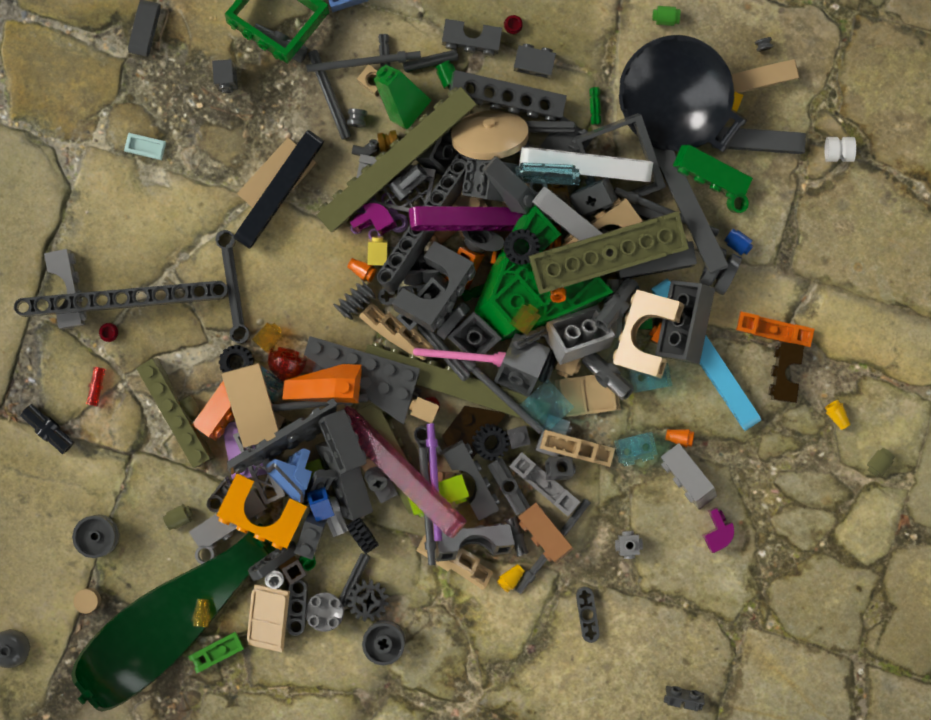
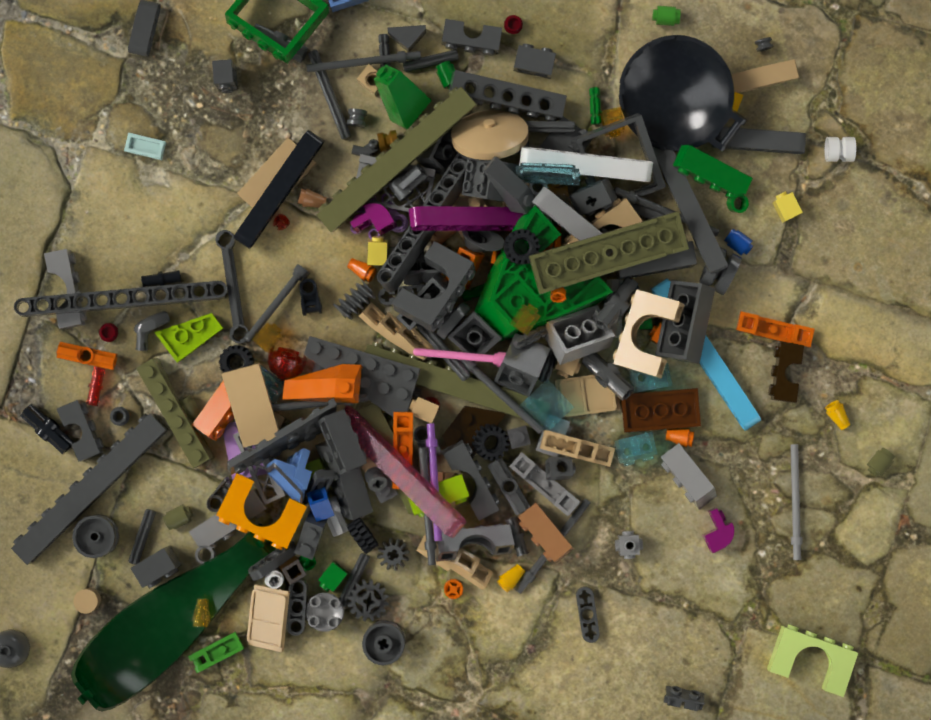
none -> dark grey brick [11,413,169,565]
none -> orange piece [56,342,117,370]
none -> dark grey arch [57,400,104,462]
none -> dark grey plate [110,407,130,426]
none -> dark grey axle [128,509,156,565]
none -> dark grey brick [130,546,182,589]
none -> dark grey arm [133,311,170,351]
none -> black pin [141,270,181,287]
none -> lime wing [154,313,224,363]
none -> dark grey piece [245,264,309,342]
none -> clear red hinge [273,213,290,230]
none -> medium nougat cone [297,188,327,208]
none -> black piece [300,279,322,316]
none -> green brick [318,561,349,592]
none -> dark grey gear [377,538,410,571]
none -> dark grey slope [387,25,426,52]
none -> orange slope [392,412,413,489]
none -> orange wheel [444,579,463,599]
none -> clear yellow brick [601,107,625,138]
none -> reddish brown plate [621,388,701,433]
none -> yellowish green arch [767,624,858,697]
none -> light yellow brick [773,191,803,223]
none -> light grey bar [790,444,803,560]

